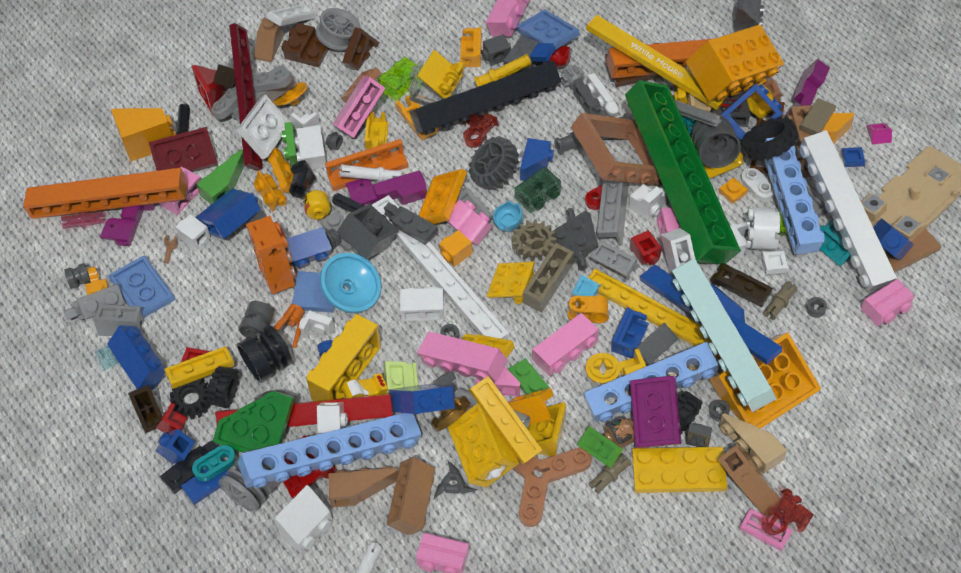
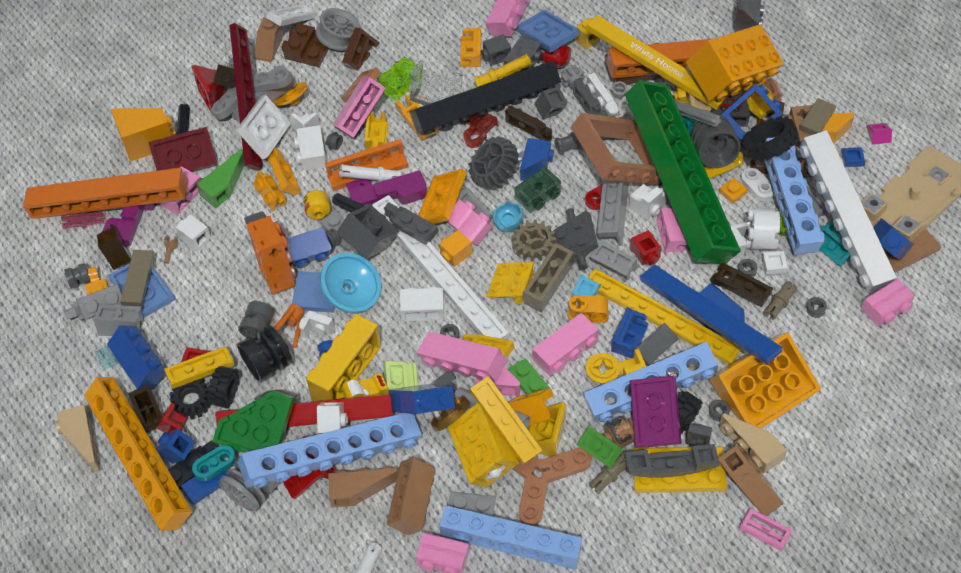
blue brick [195,188,261,239] -> none
white slope [274,485,332,553] -> none
bright green plate [281,122,298,166] -> none
black piece [289,160,316,198] -> none
yellow hinge [417,49,464,98] -> none
dark grey piece [433,461,478,500] -> none
blue tile [529,43,556,62] -> none
white brick [661,228,695,277] -> none
light aqua brick [672,258,776,412] -> none
clear red piece [761,488,814,535] -> none
magenta piece [785,59,830,117] -> none
none -> tan slope [56,405,99,472]
none -> light orange brick [84,377,192,531]
none -> dark brown slope [97,225,131,270]
none -> dark tan tile [120,250,155,307]
none -> light blue brick [439,505,582,570]
none -> light grey plate [448,492,496,517]
none -> dark brown hinge [505,105,552,141]
none -> dark grey brick [535,86,568,119]
none -> yellow brick [574,18,600,50]
none -> light grey hinge [612,81,627,99]
none -> dark grey slope [625,444,720,478]
none -> dark grey bush [738,259,758,278]

